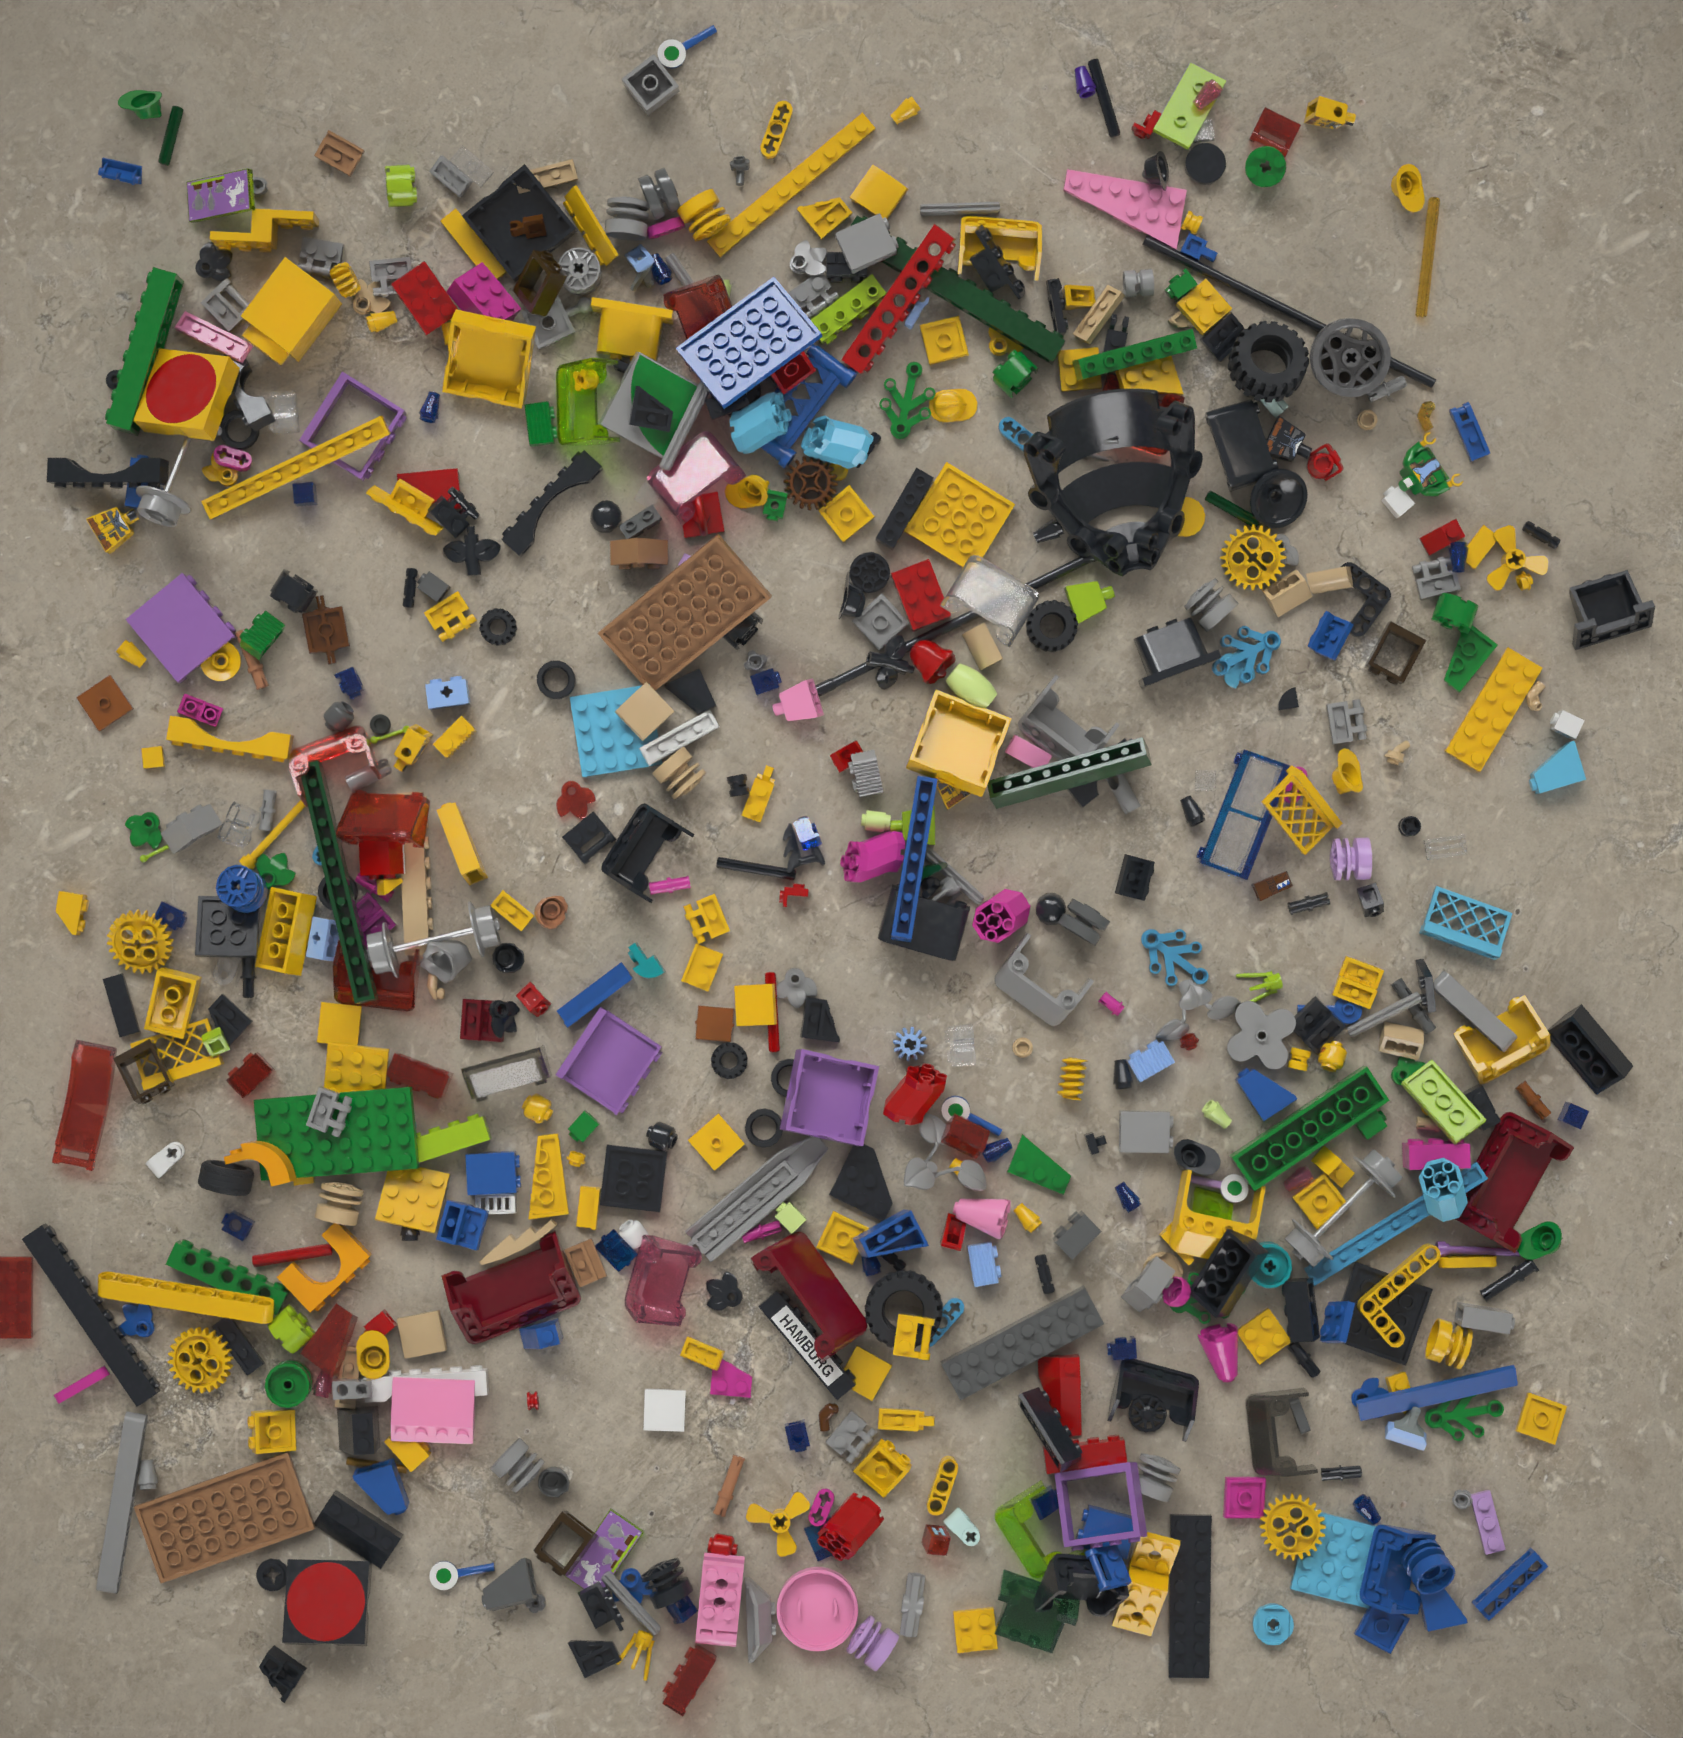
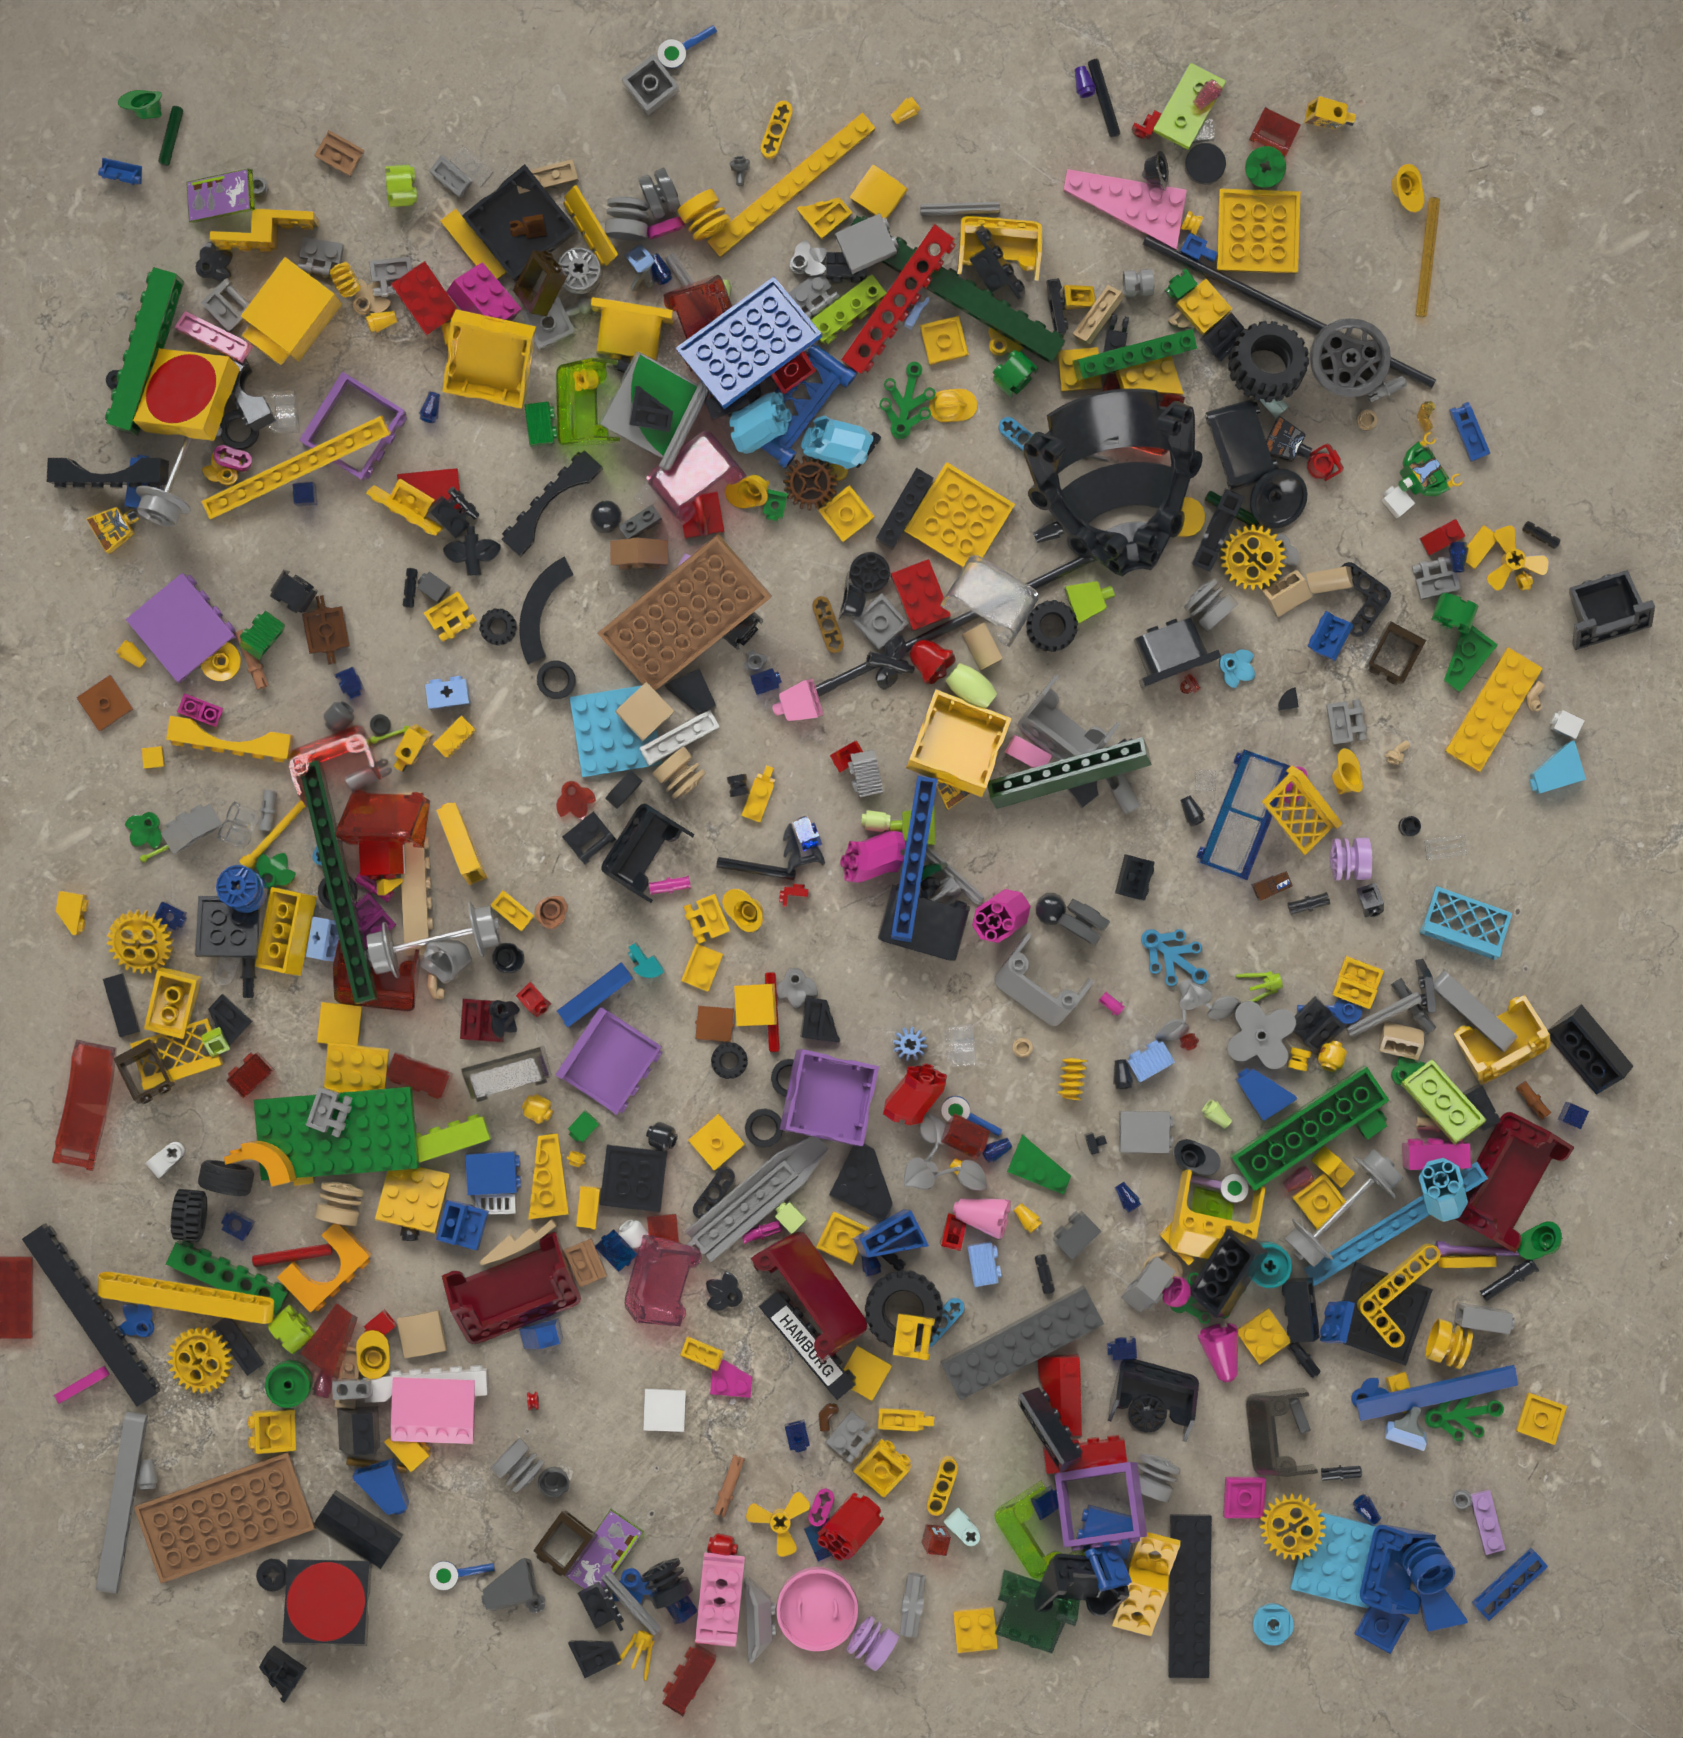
dark azure plant [1212,626,1281,684] -> none
none -> black tyre [171,1189,207,1242]
none -> black tile [519,556,574,665]
none -> black tyre [605,770,643,809]
none -> clear red plate [647,1213,680,1257]
none -> black beam [693,1167,735,1219]
none -> yellow piece [722,889,763,932]
none -> pearl gold beam [812,596,844,653]
none -> clear red tile [1180,673,1201,694]
none -> black arch [1191,488,1244,572]
none -> yellow plate [1216,189,1301,274]

